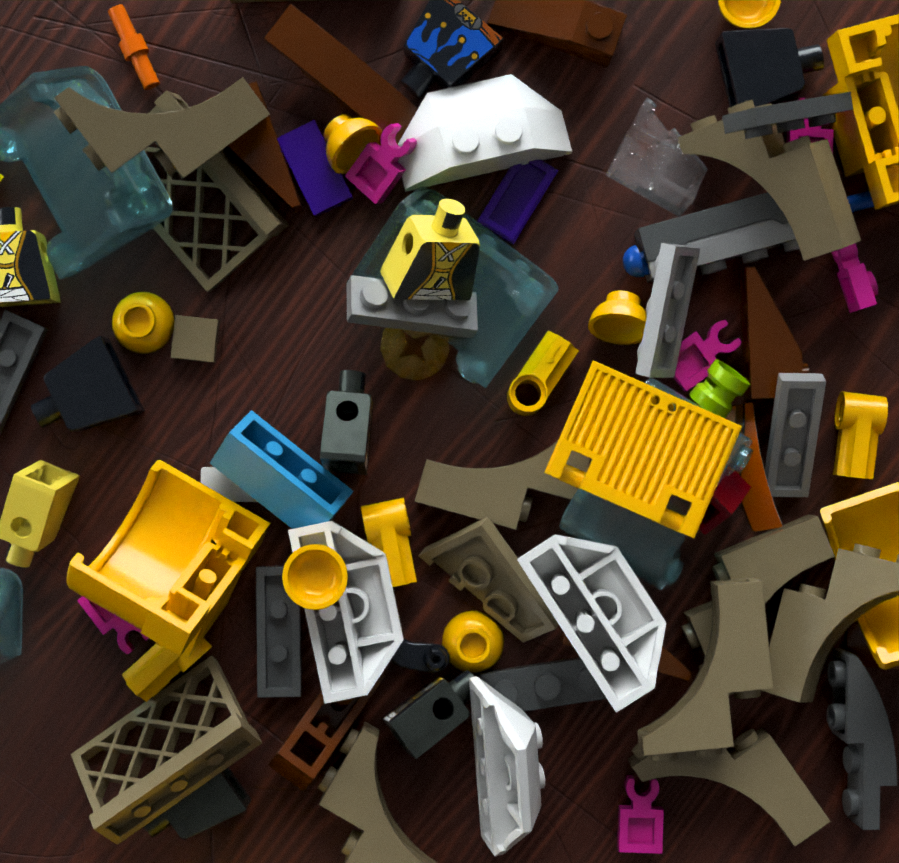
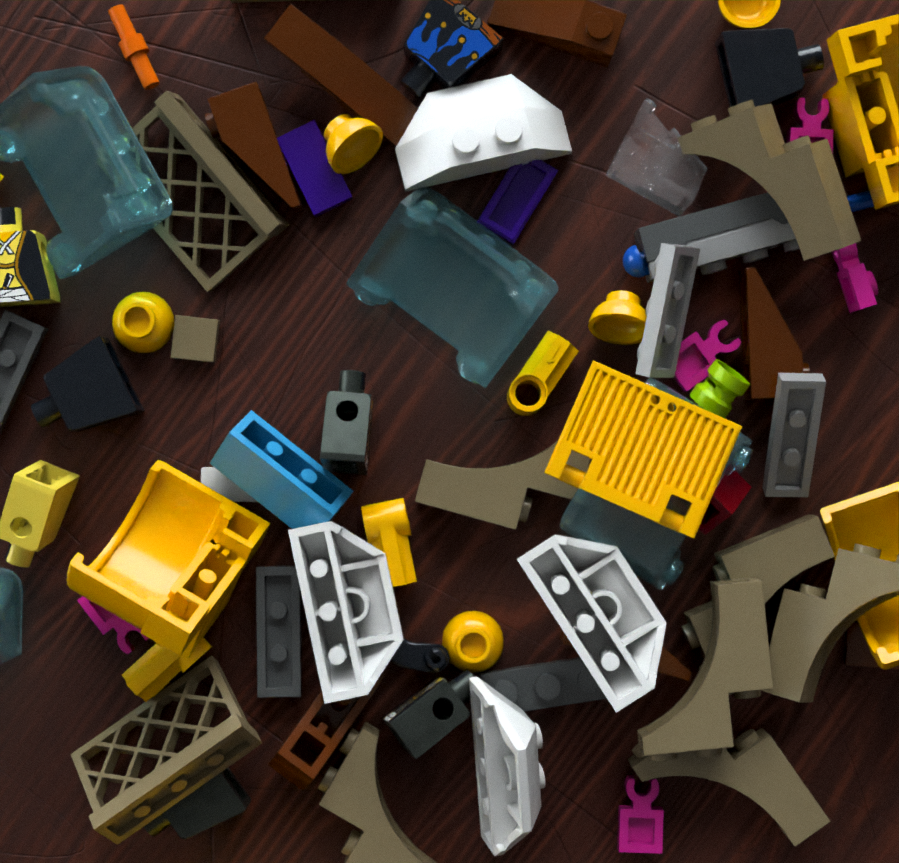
dark tan arch [54,77,270,178] -> none
yellow piece [282,544,348,610] -> none
dark pink plate [345,123,417,204] -> none
light grey plate [346,275,478,338] -> none
torso [380,199,480,300] -> none
clear yellow gear [380,327,449,381] -> none
dark tan wing [418,517,559,643] -> none
dark grey plate [722,92,853,139] -> none
orange sticker [725,403,782,532] -> none
dark grey slope [827,648,897,830] -> none
yellow piece [833,391,888,480] -> none

